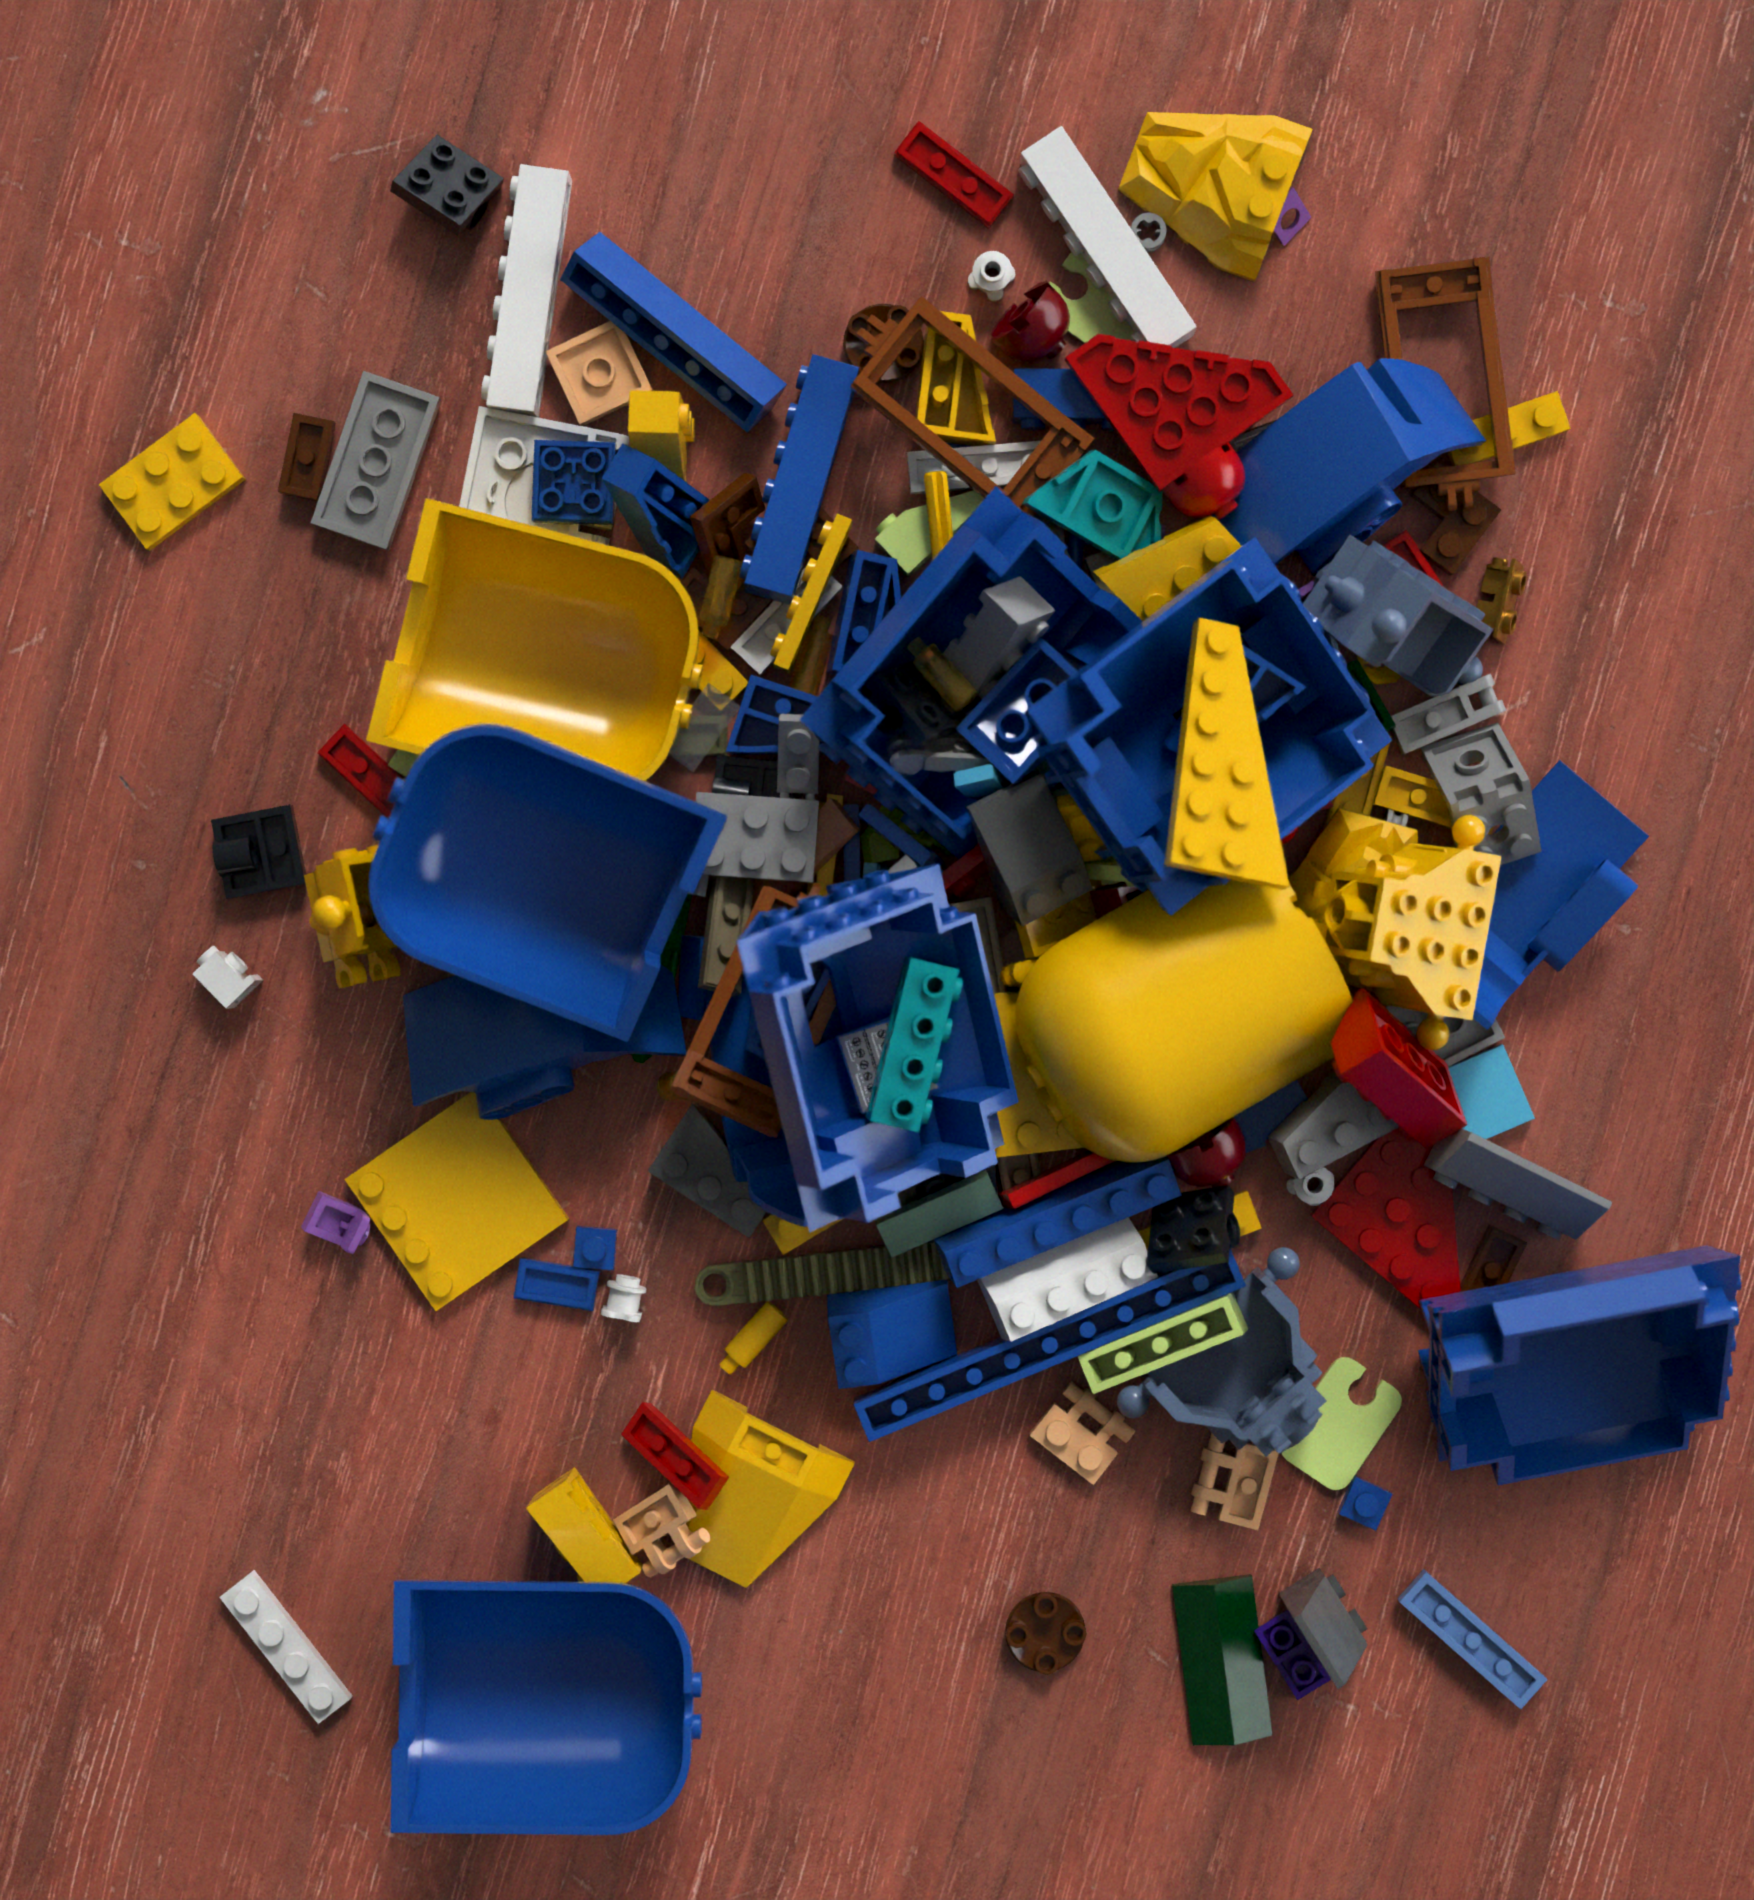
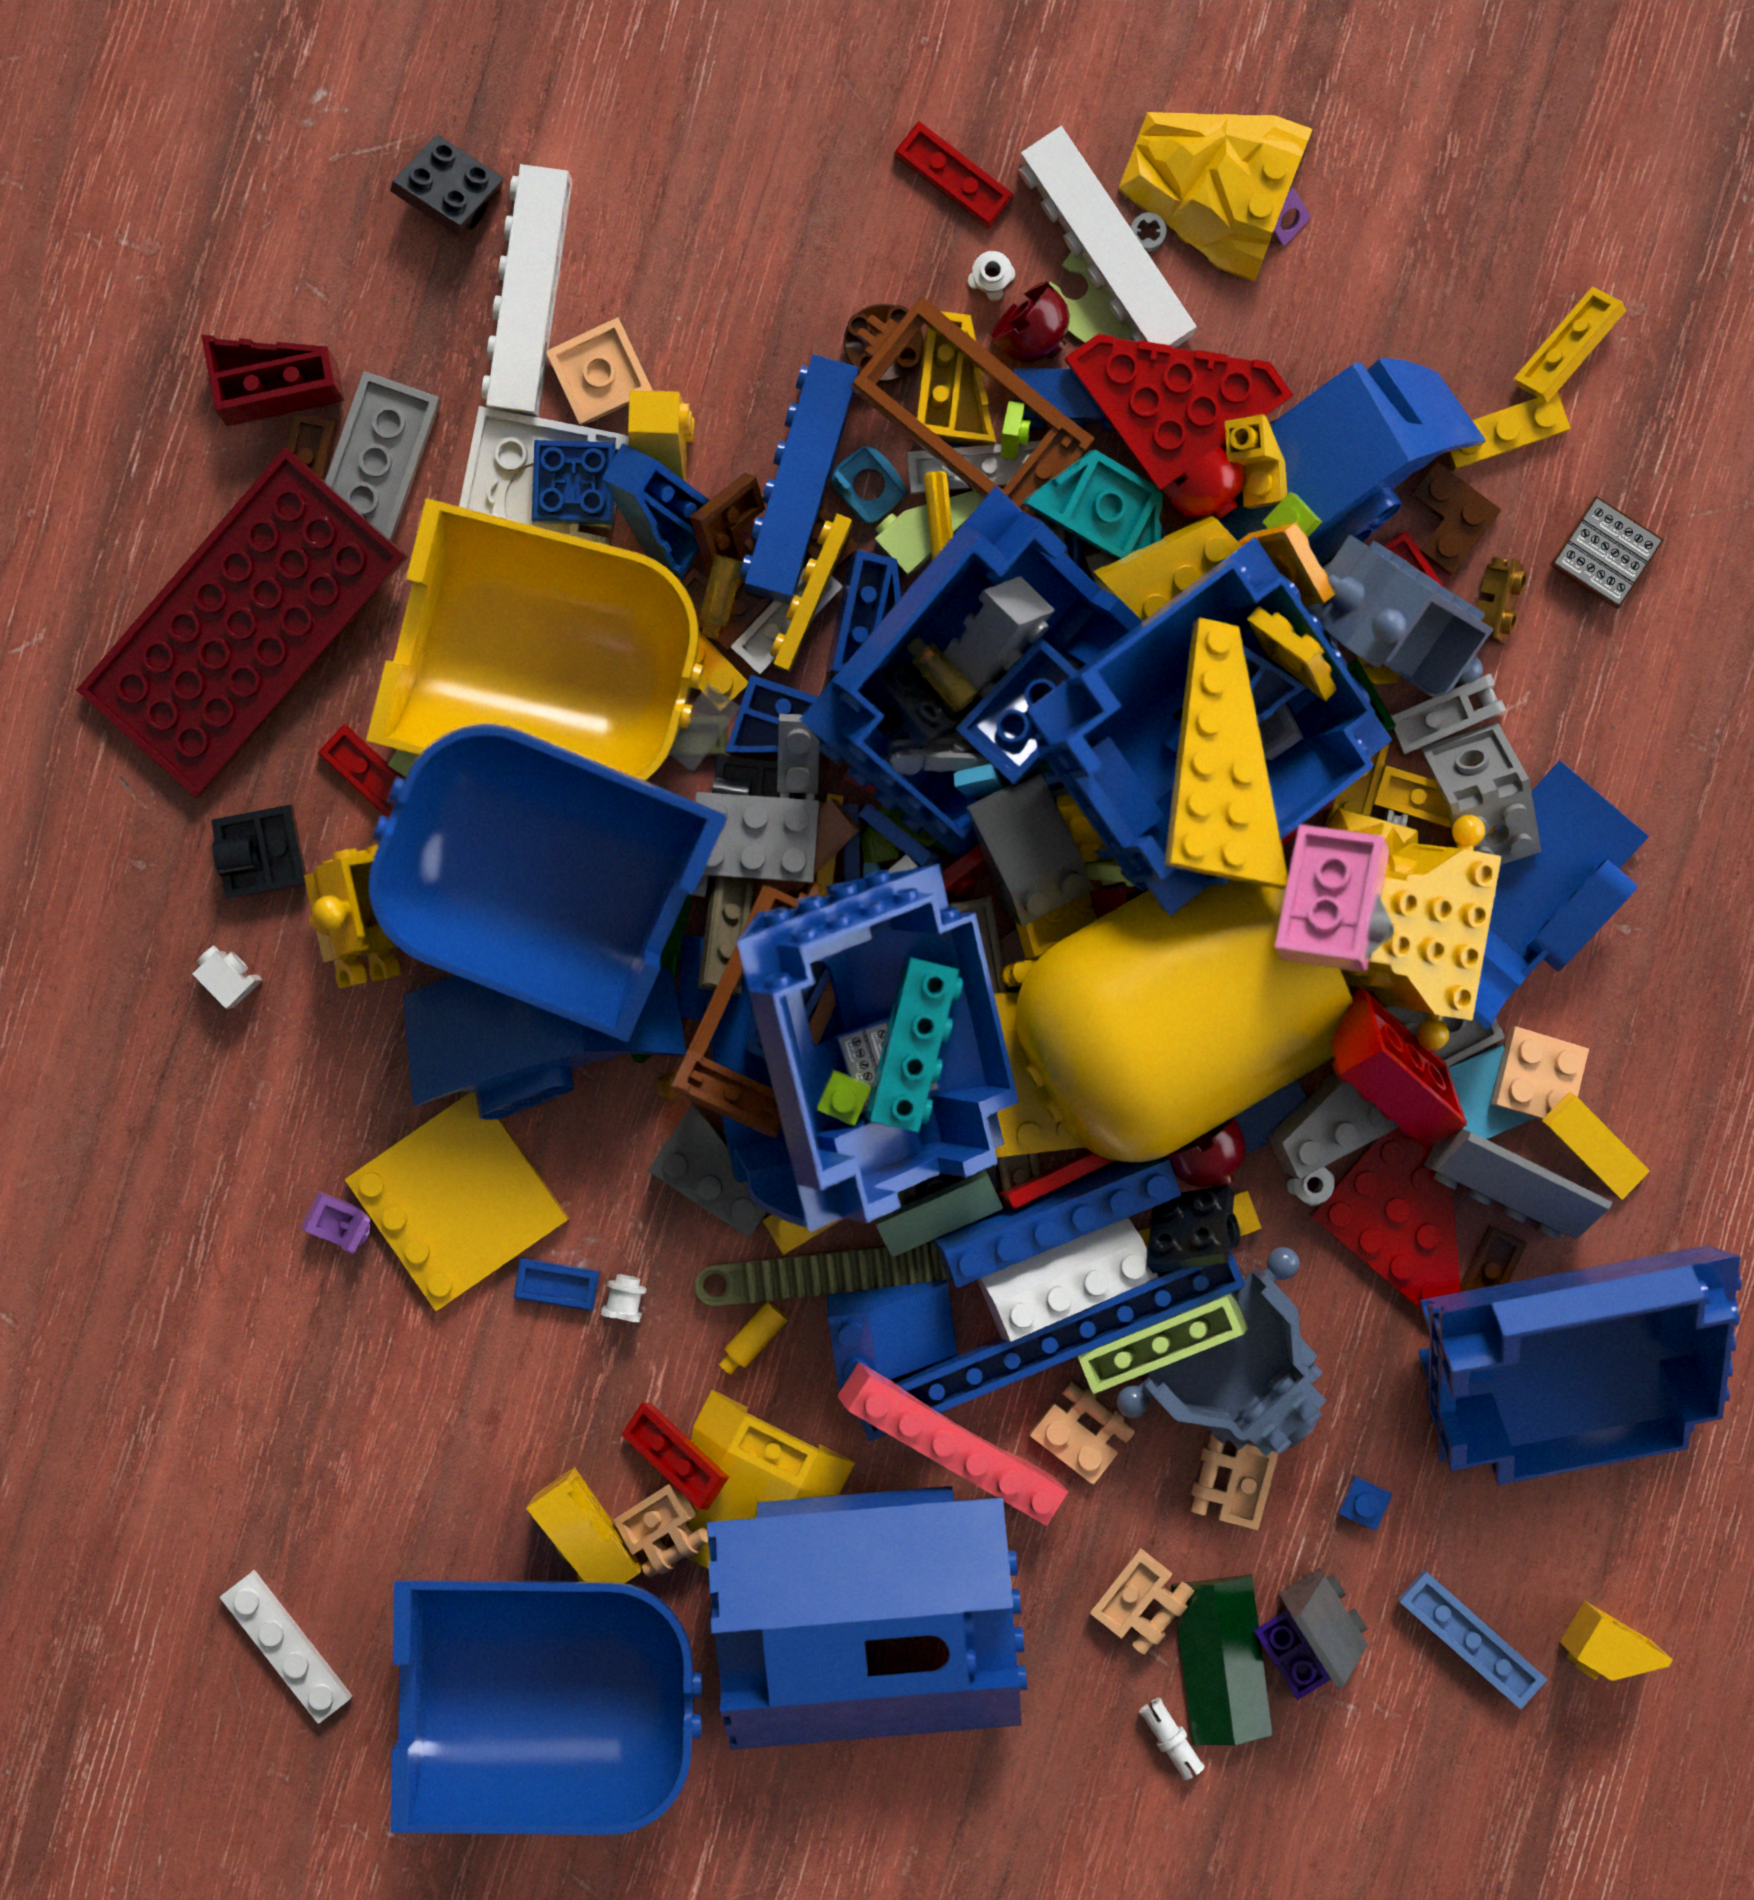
yellow plate [98,413,246,551] -> none
blue brick [560,232,787,433] -> none
blue plate [573,1226,618,1270] -> none
clear yellow cylinder [789,615,834,696] -> none
reddish brown dish [1005,1592,1087,1675] -> none
yellowish green piece [1281,1357,1402,1490] -> none
dark orange animal [1375,257,1516,511] -> none
none -> dark red plate [76,447,408,798]
none -> dark red wedge [201,335,344,426]
none -> blue panel [707,1486,1027,1750]
none -> lime plate [816,1069,871,1126]
none -> dark azure piece [831,446,906,524]
none -> coral arch [837,1362,1068,1526]
none -> lime plate [1000,401,1031,461]
none -> light nougat plate [1090,1548,1194,1655]
none -> white pin [1139,1698,1205,1781]
none -> yellow slope [1225,414,1287,509]
none -> light orange plate [1238,523,1335,606]
none -> yellow plate [1247,607,1337,701]
none -> light grey plate [1258,704,1304,761]
none -> lime plate [1263,492,1322,538]
none -> bright pink piece [1275,825,1394,972]
none -> light nougat plate [1490,1026,1589,1120]
none -> yellow plate [1513,286,1627,403]
none -> yellow tile [1542,1091,1650,1200]
none -> light grey tile [1549,496,1664,609]
none -> yellow slope [1560,1600,1673,1681]

